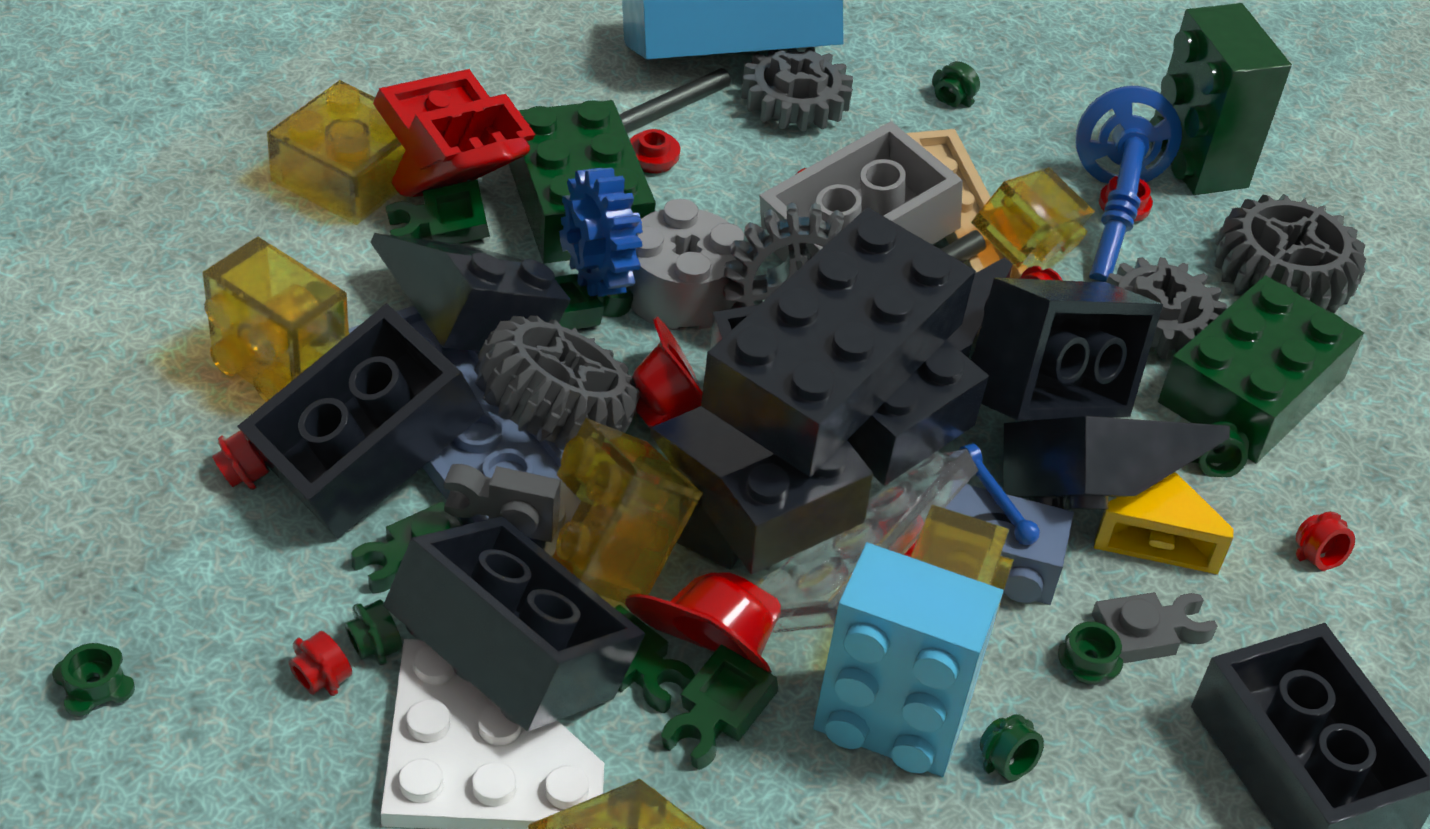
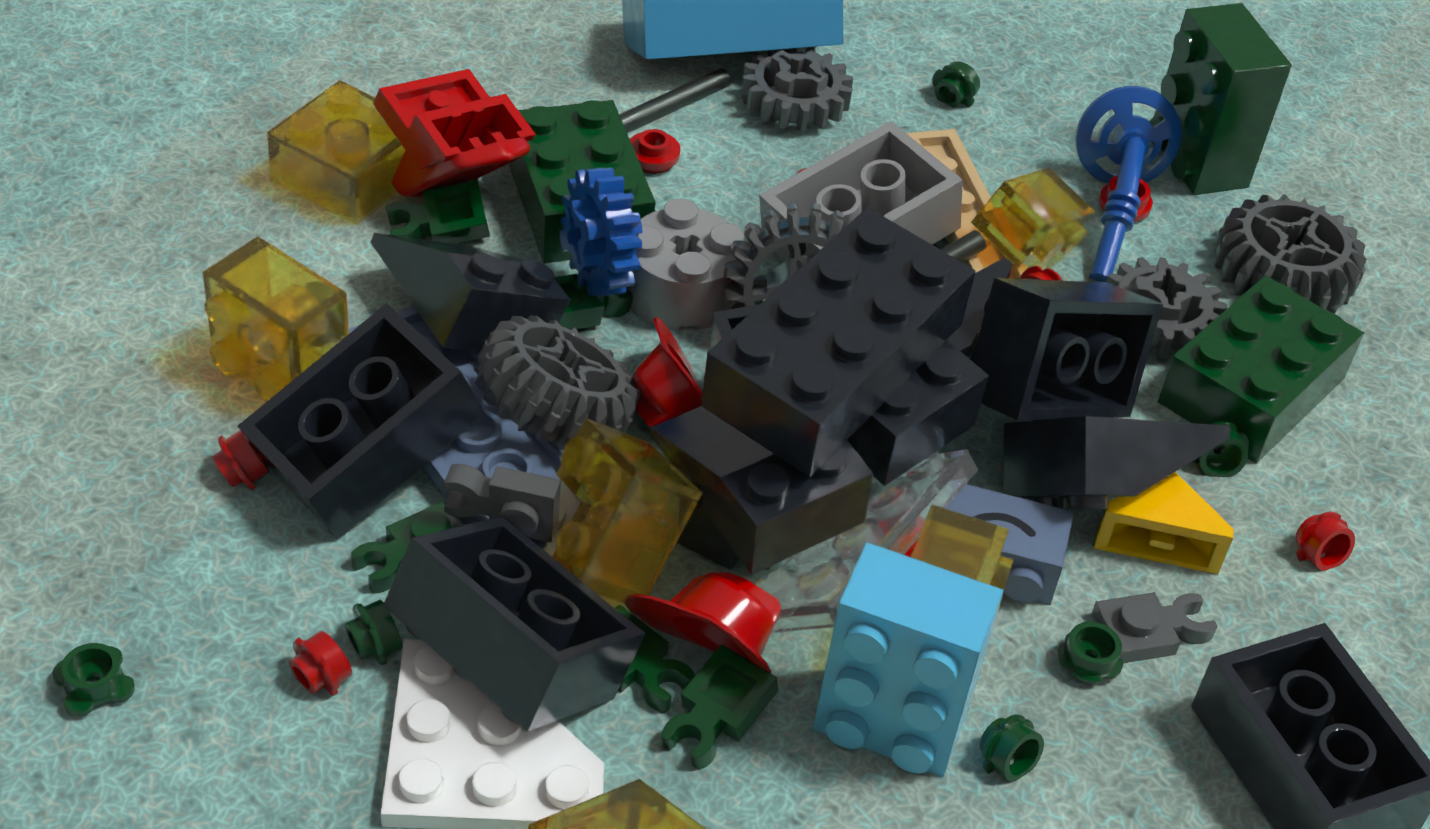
blue hinge [958,443,1040,545] -> none

